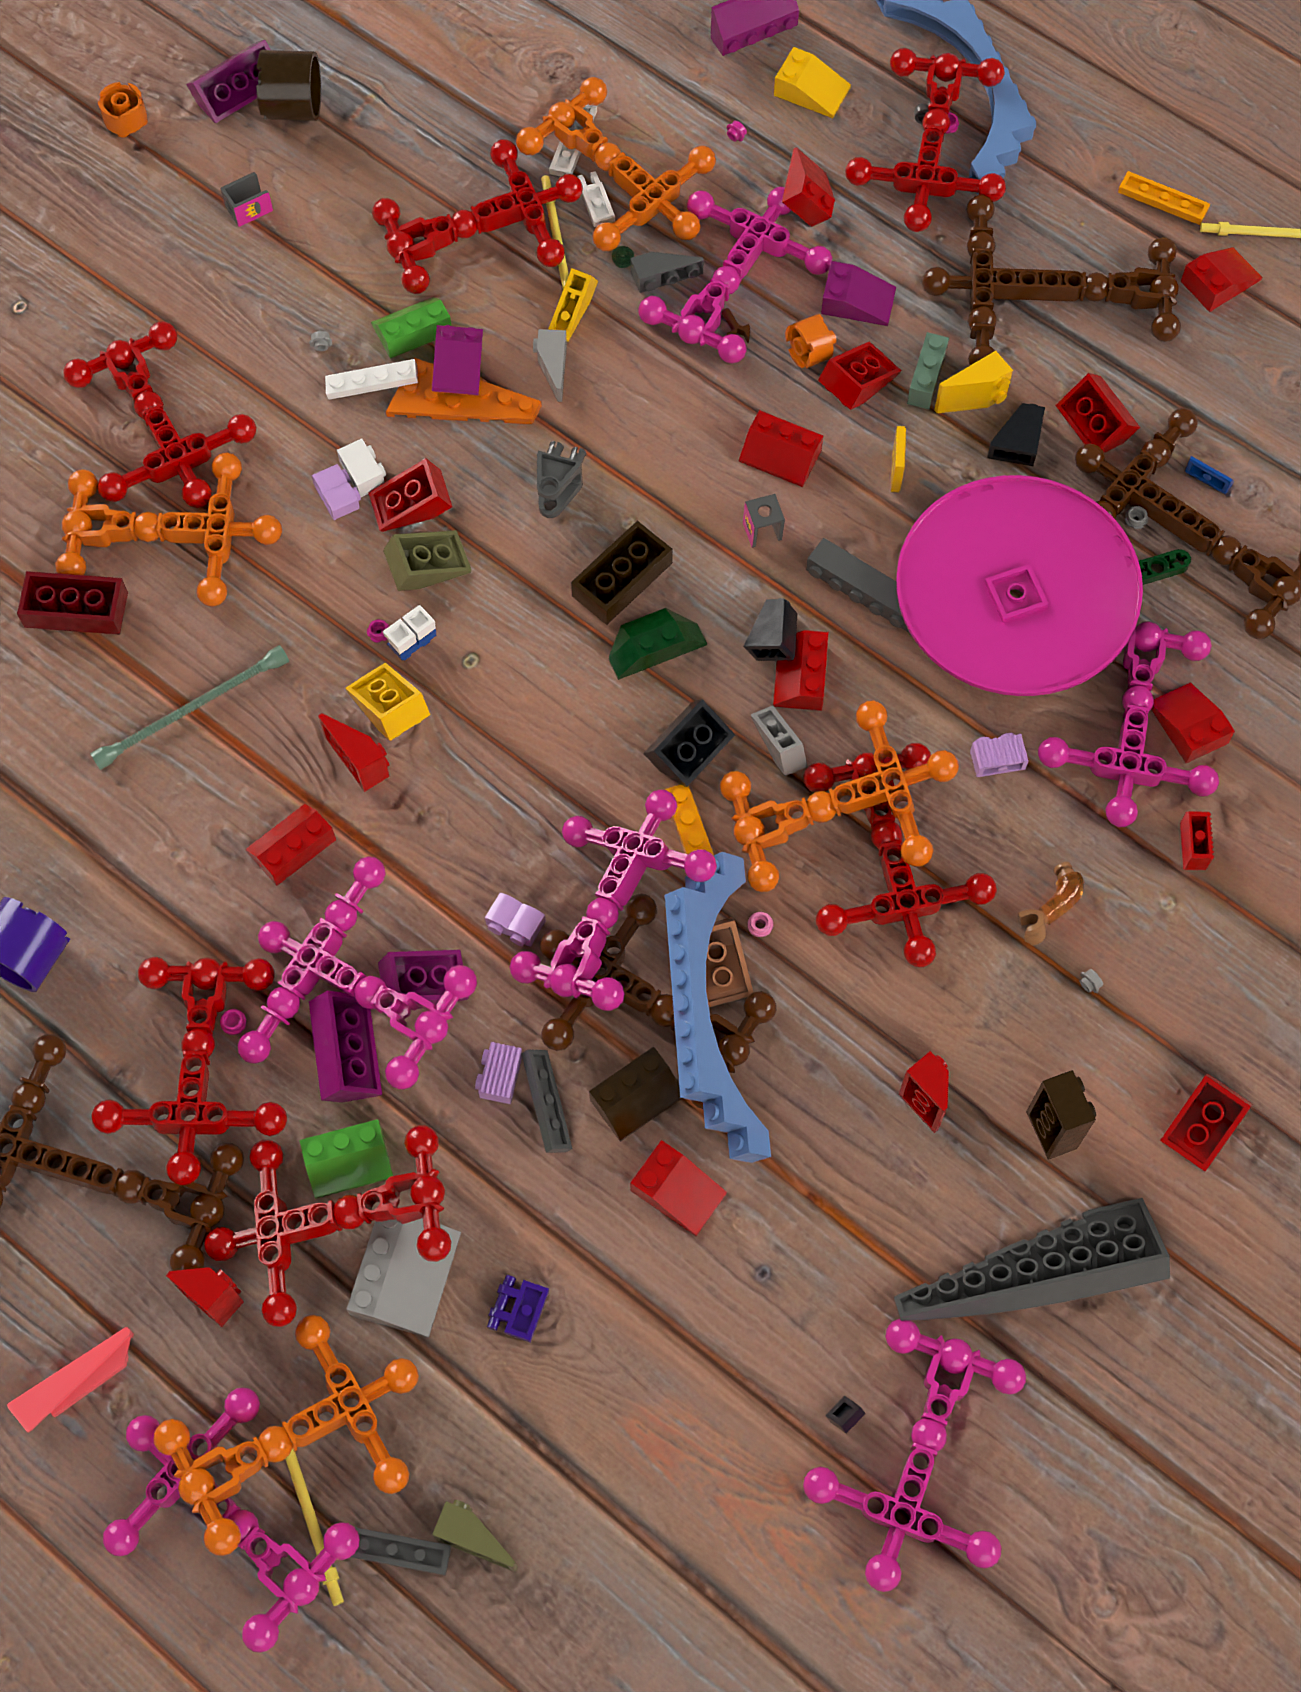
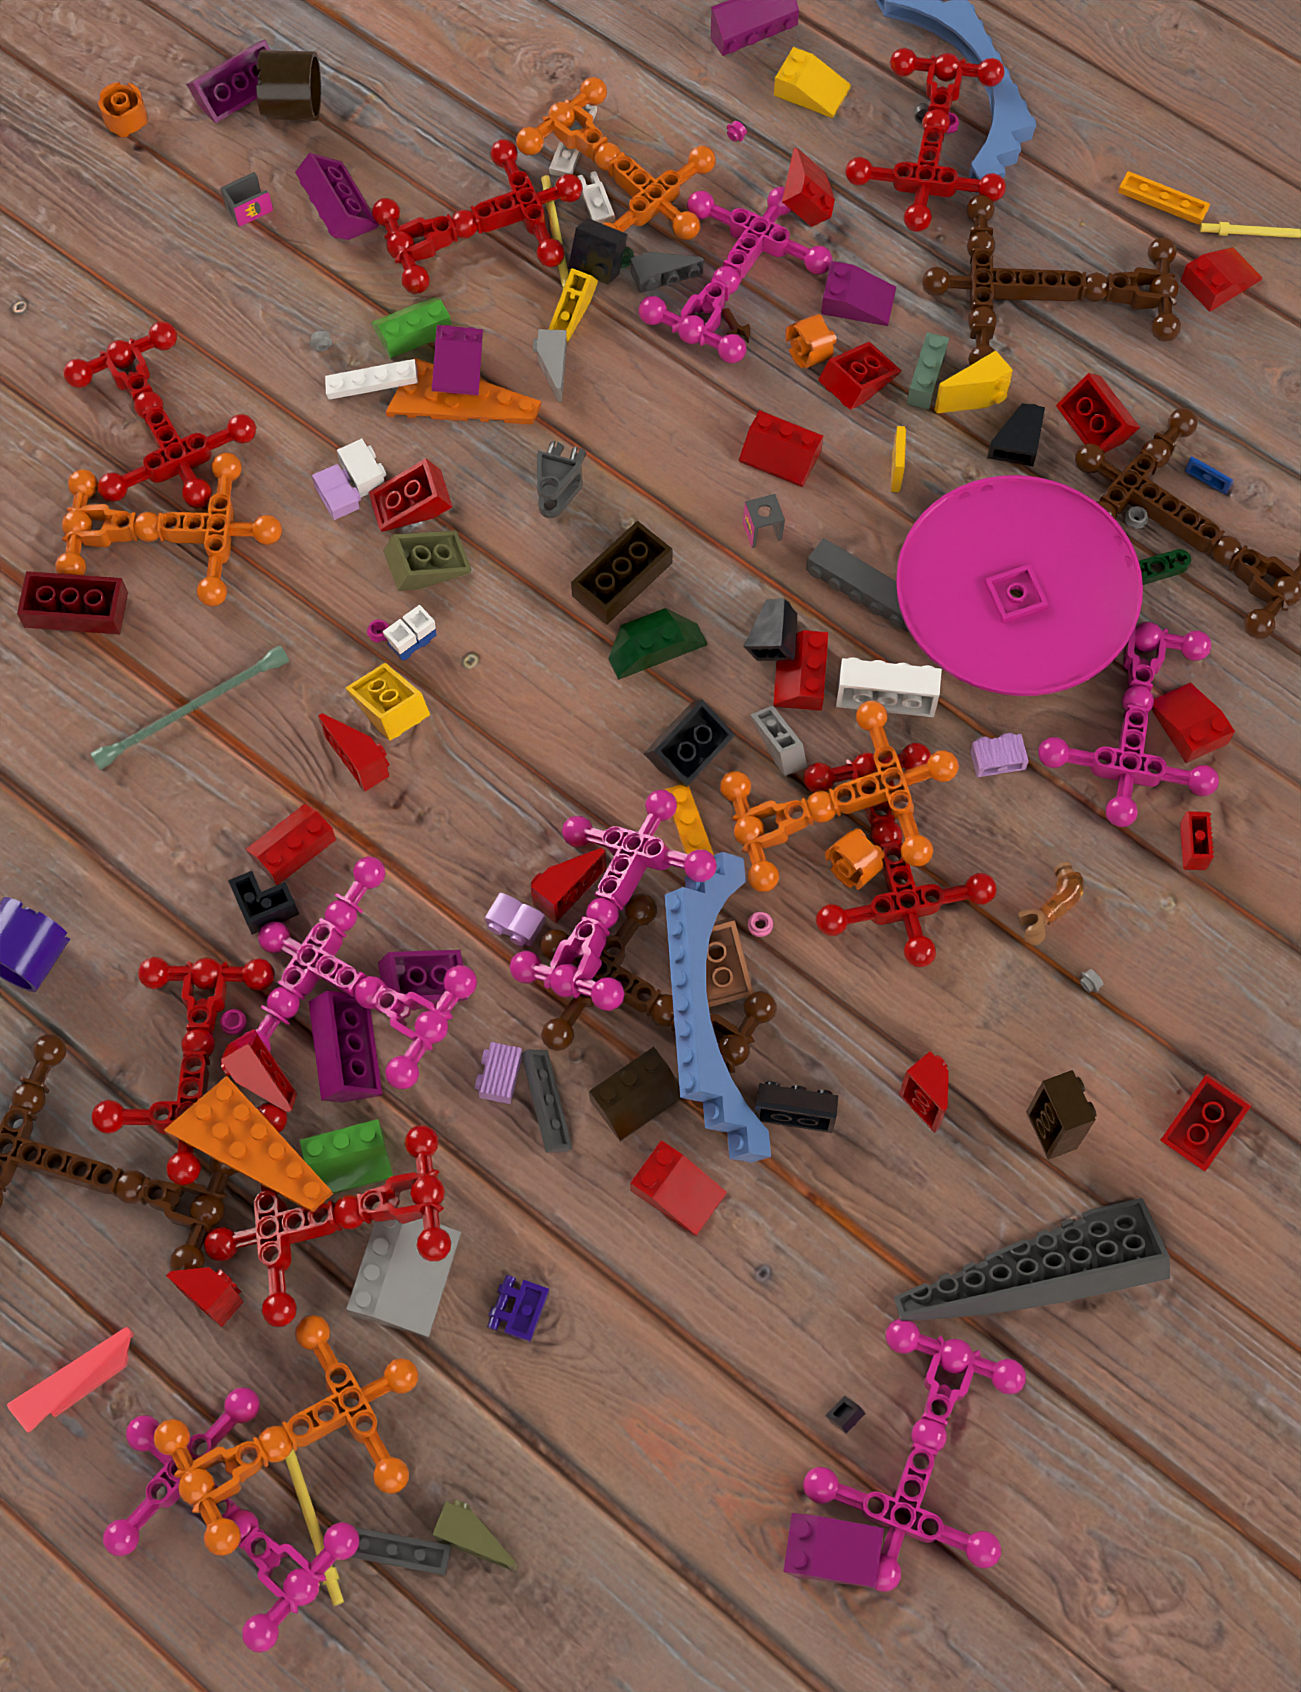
none -> orange wing [164,1076,333,1212]
none -> slope [221,1029,297,1112]
none -> black brick [228,871,299,935]
none -> magenta slope [295,153,379,240]
none -> red slope [531,847,606,923]
none -> black brick [568,218,628,285]
none -> black slope [755,1081,838,1133]
none -> magenta slope [783,1513,884,1588]
none -> orange brick [825,828,885,890]
none -> white brick [836,657,942,717]

